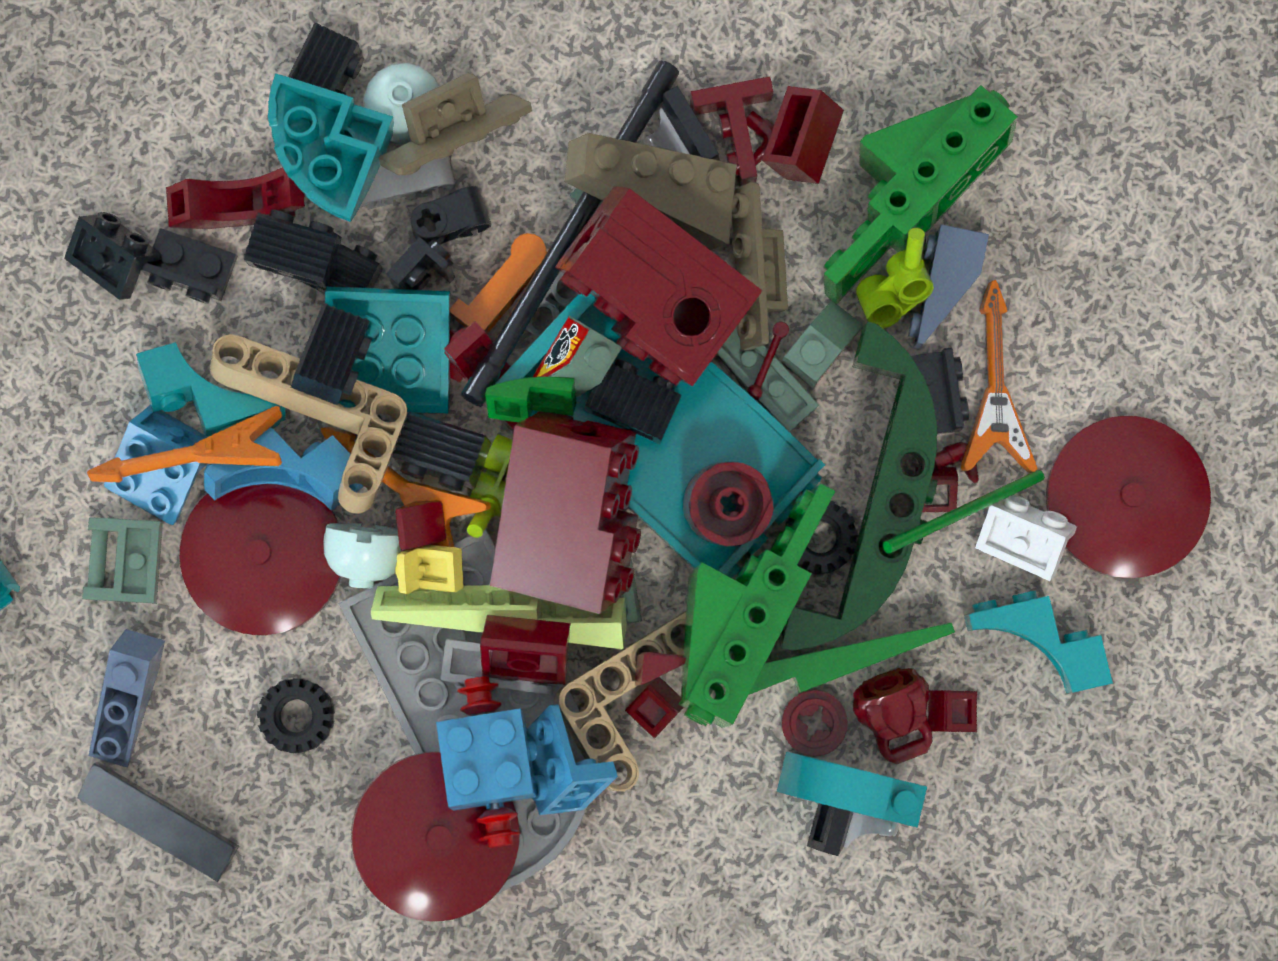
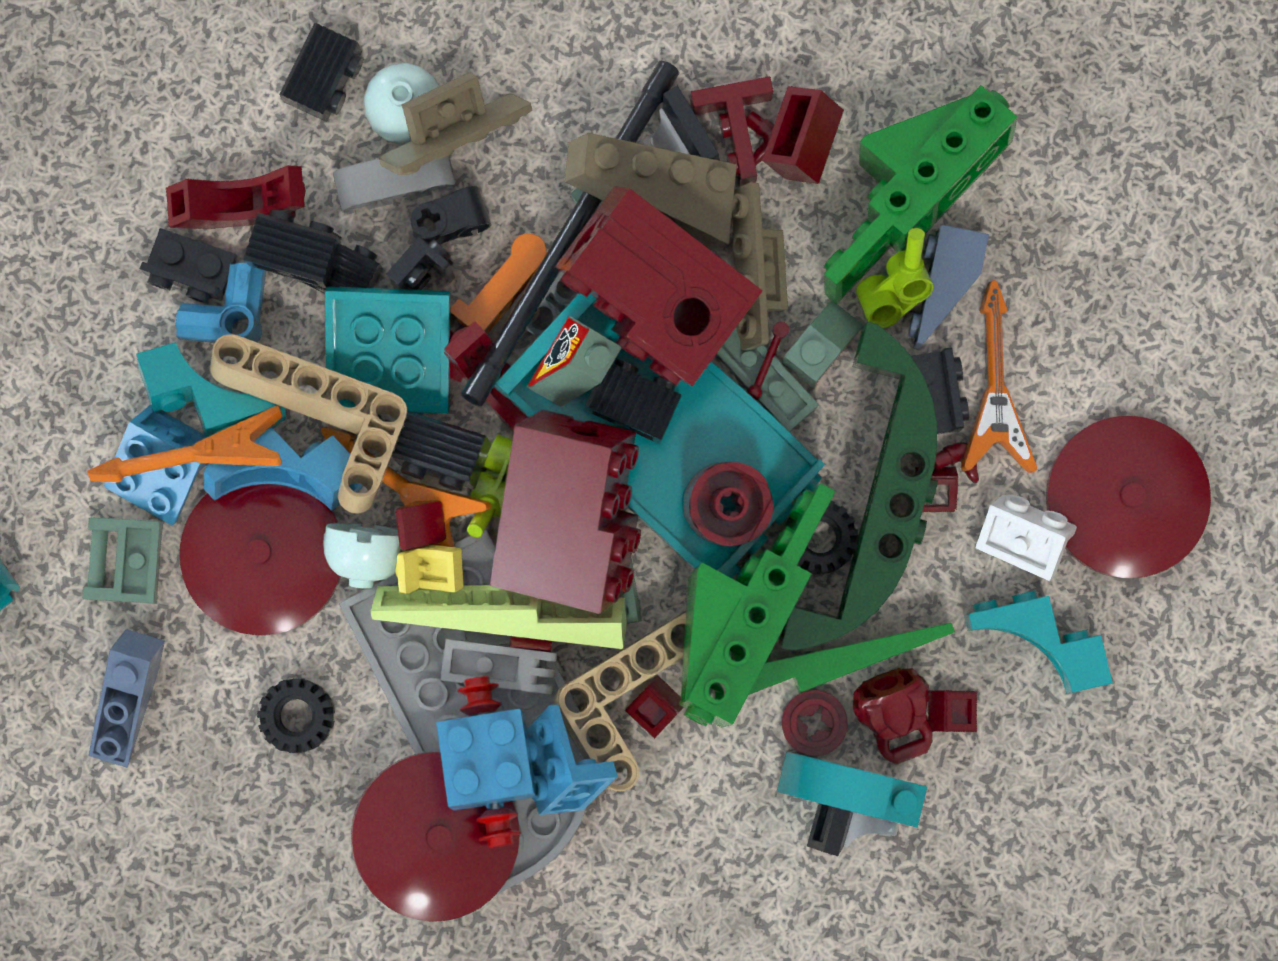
black bracket [64,212,161,300] -> none
slope [77,762,240,882] -> none
teal brick [268,73,394,222] -> none
black brick [290,303,373,405] -> none
dark red slope [480,615,571,685] -> none
green slope [485,377,577,422] -> none
dark red slope [635,652,686,686] -> none
green axle [883,470,1045,554] -> none
none -> dark azure piece [175,263,267,343]

